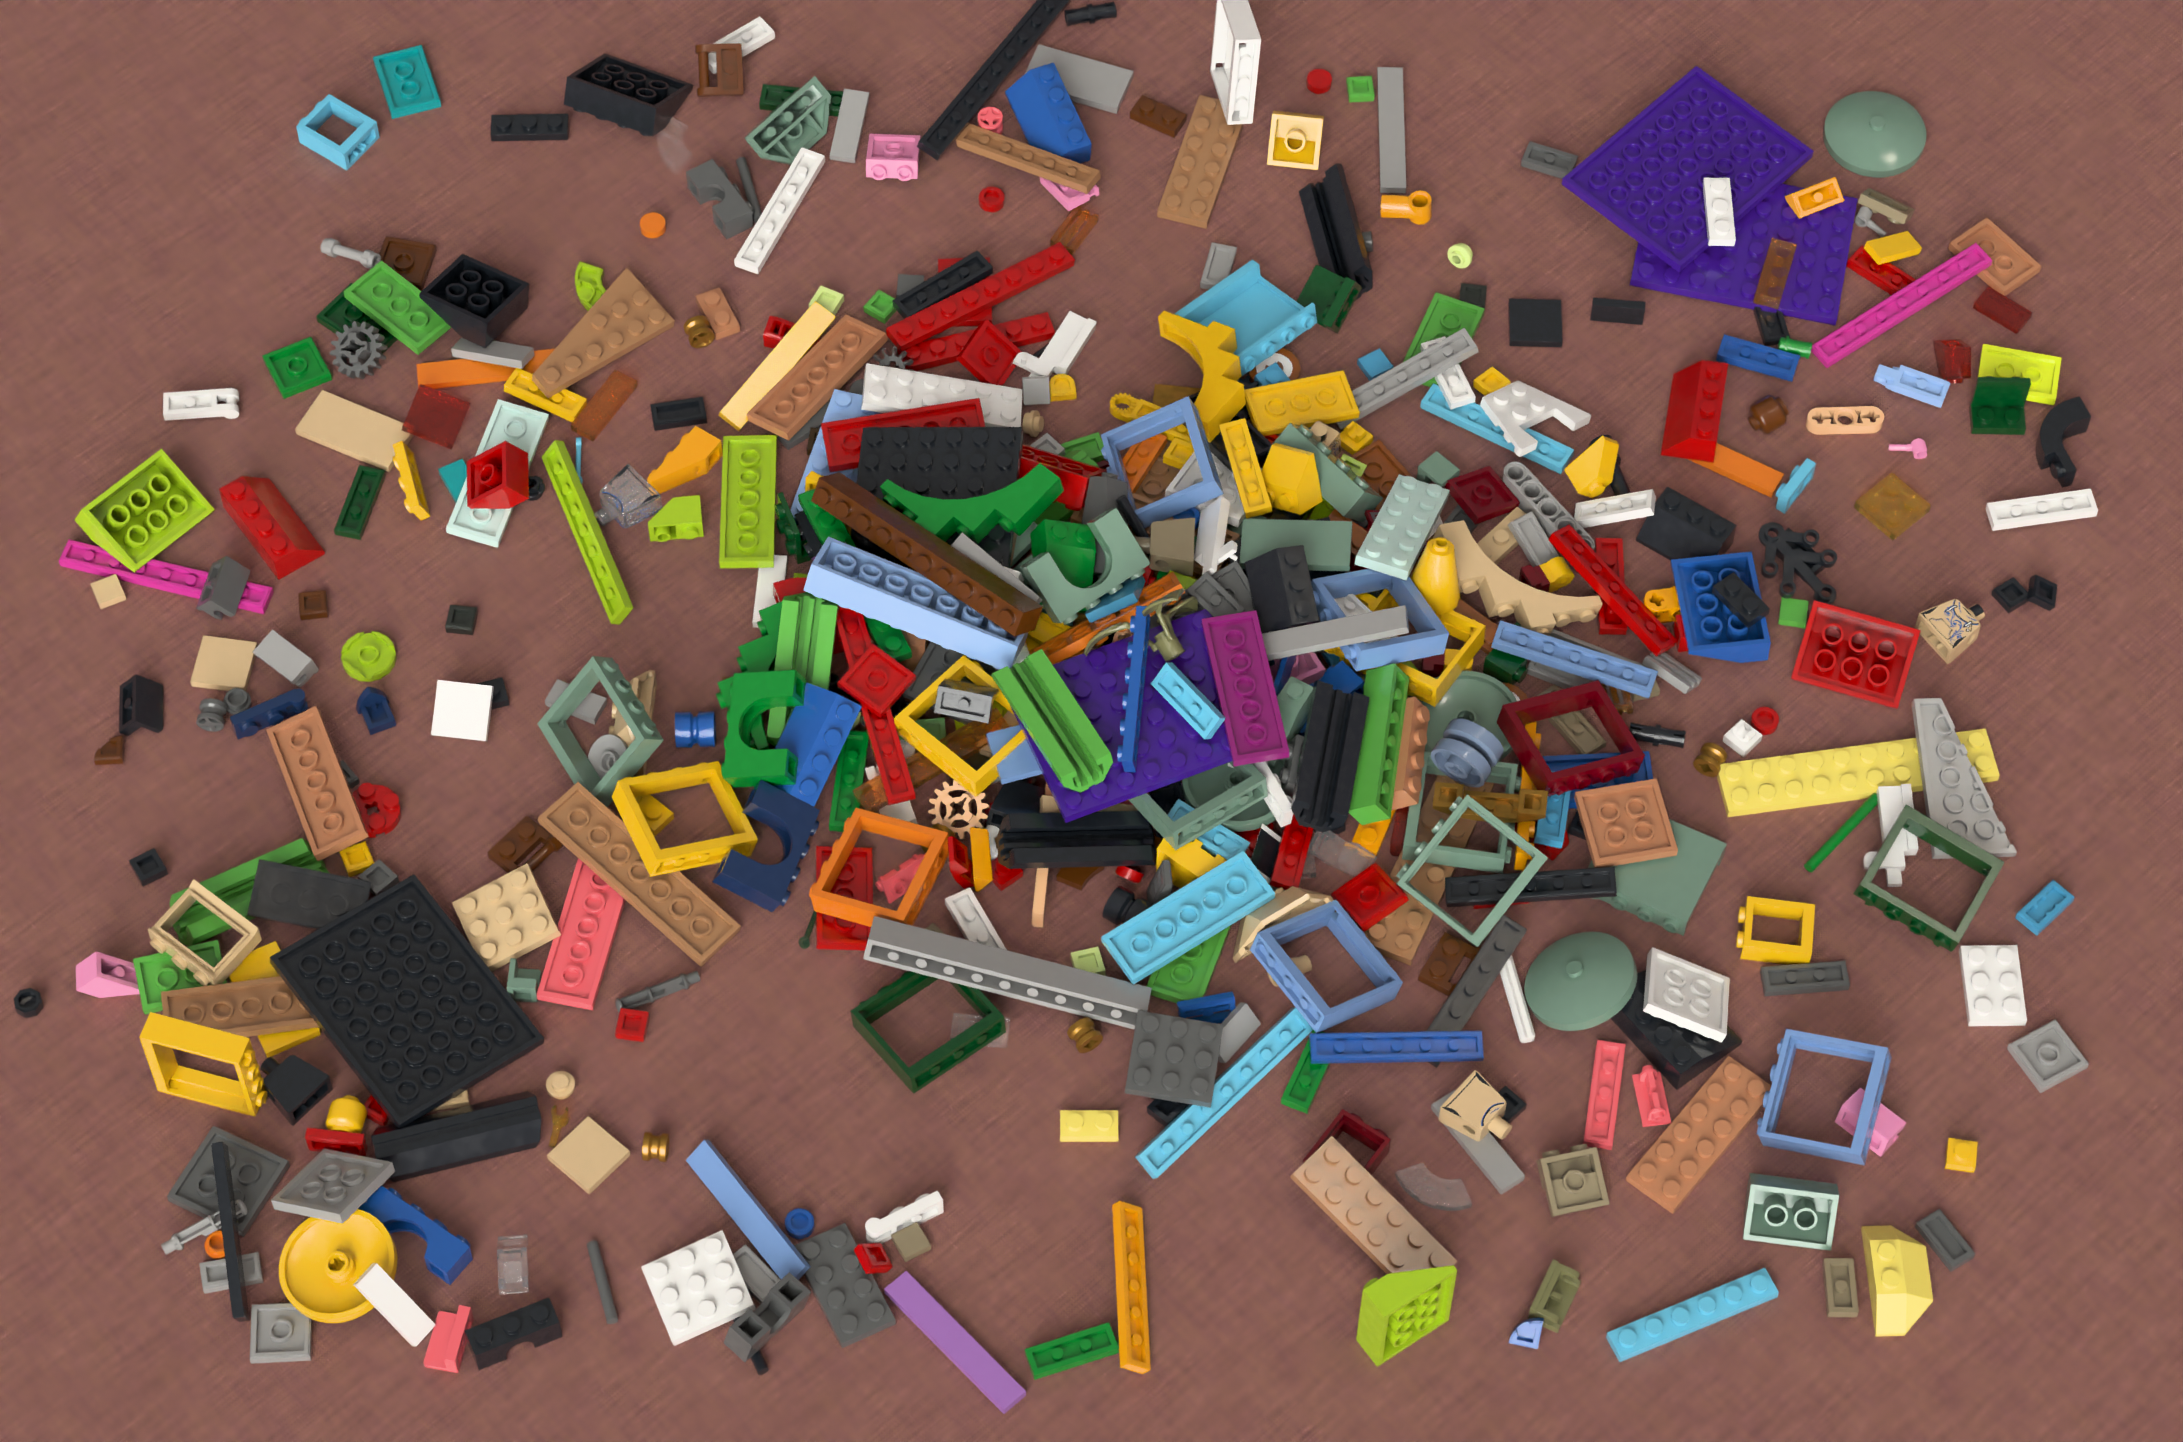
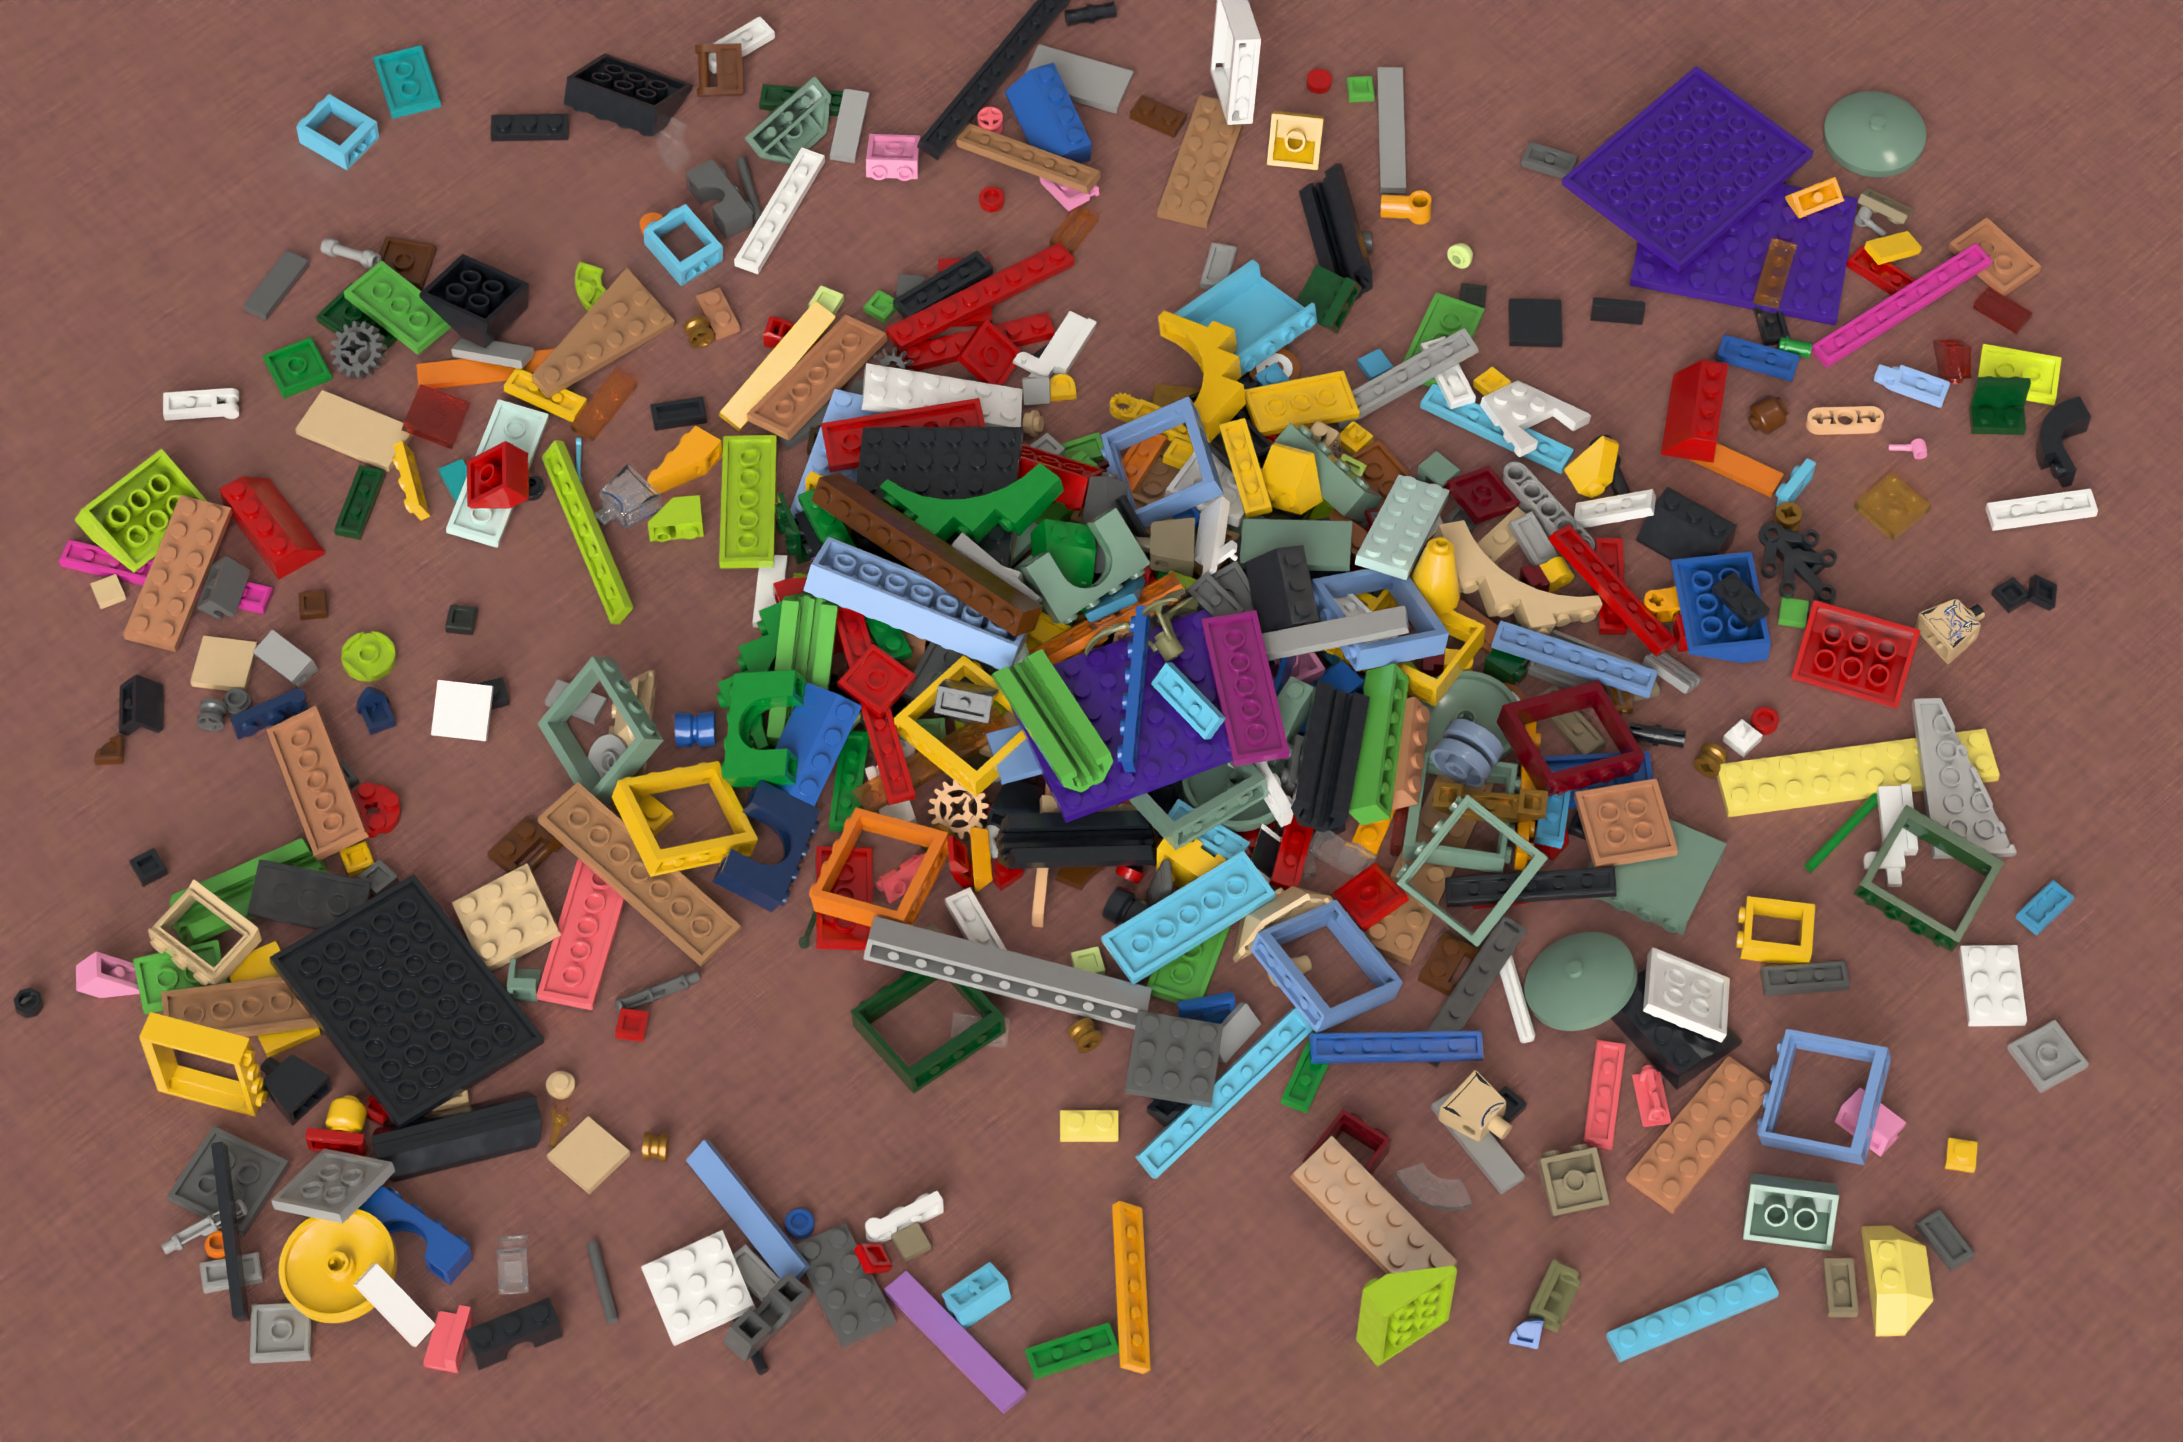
white plate [1702,178,1736,246] -> none
none -> nougat plate [123,495,233,652]
none -> dark grey tile [243,250,310,321]
none -> medium azure window [644,204,723,286]
none -> medium azure hinge [942,1262,1011,1330]
none -> pearl gold wheel [1773,502,1802,532]

